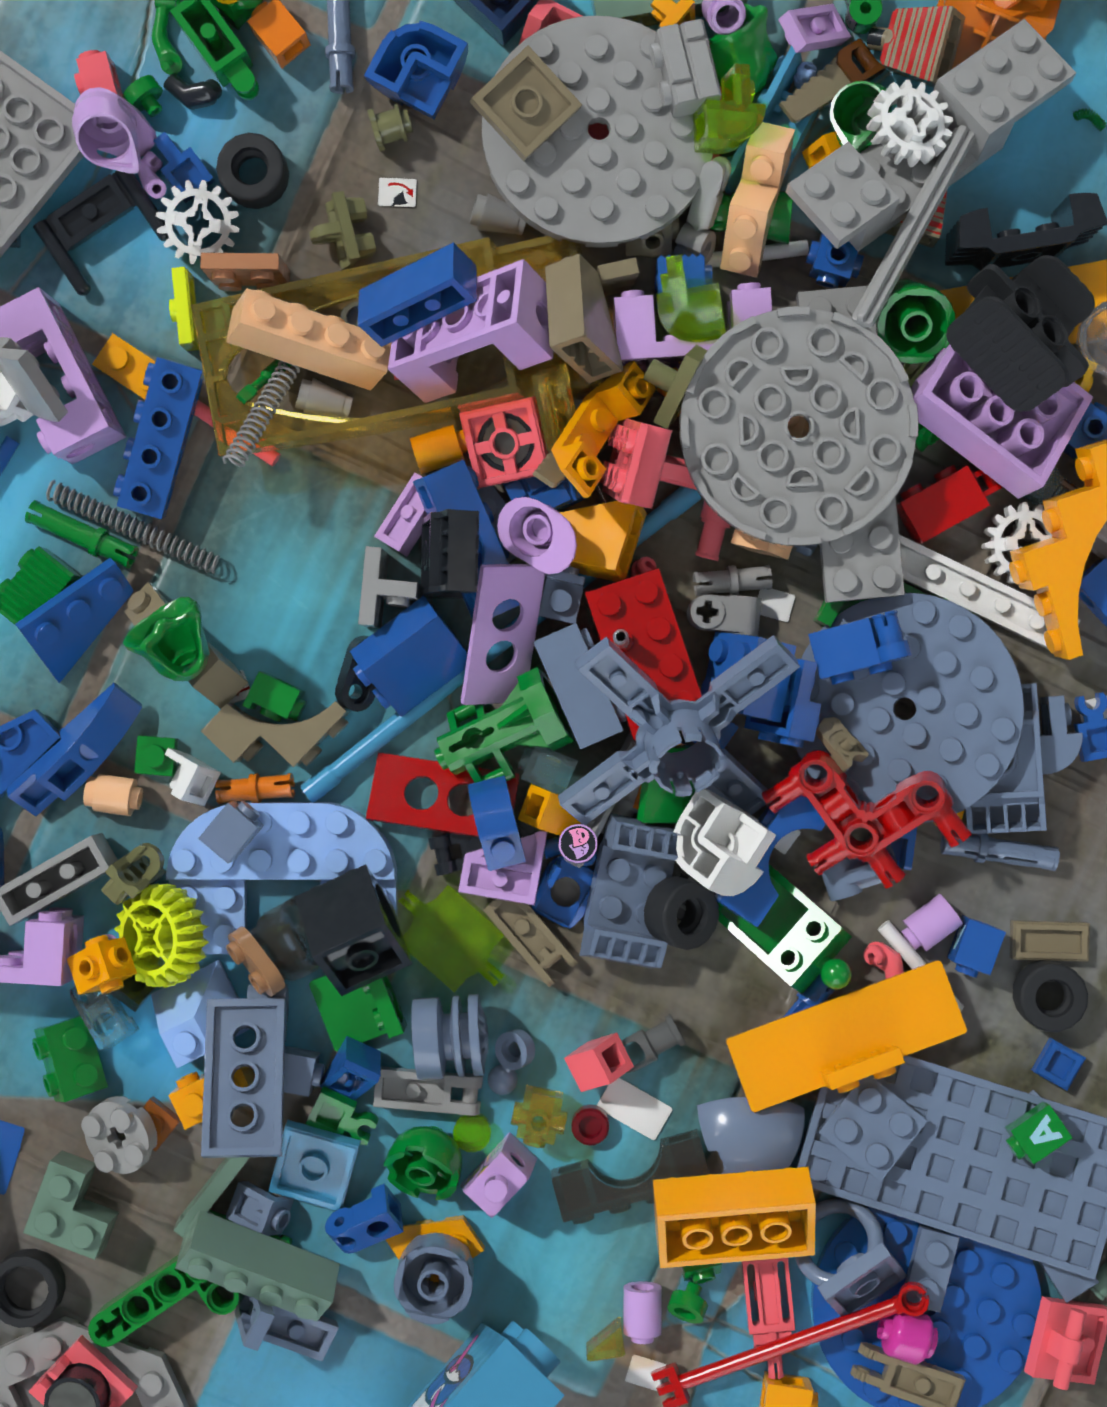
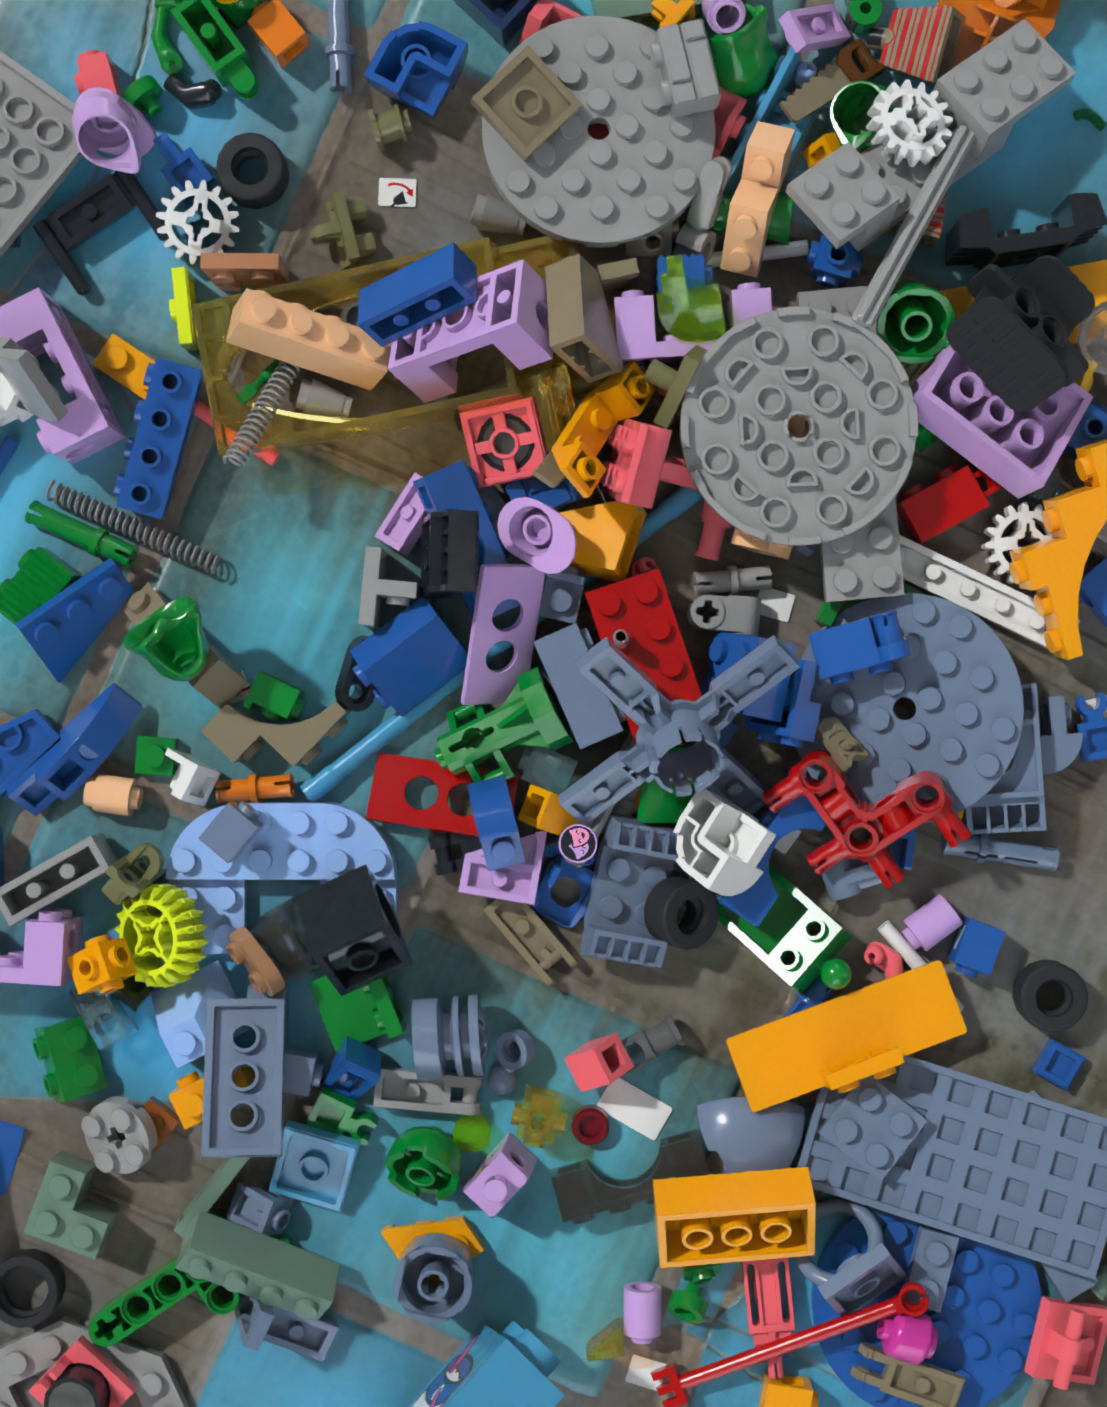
lavender arm [138,151,166,199] -> none
blue leg [325,1183,404,1254] -> none
clear neon green plate [398,885,505,993] -> none
light orange brick [410,424,468,475] -> none
clear neon green brick [693,63,766,154] -> none
green brick [1004,1101,1073,1164] -> none
dark tan tile [1010,920,1090,961] -> none

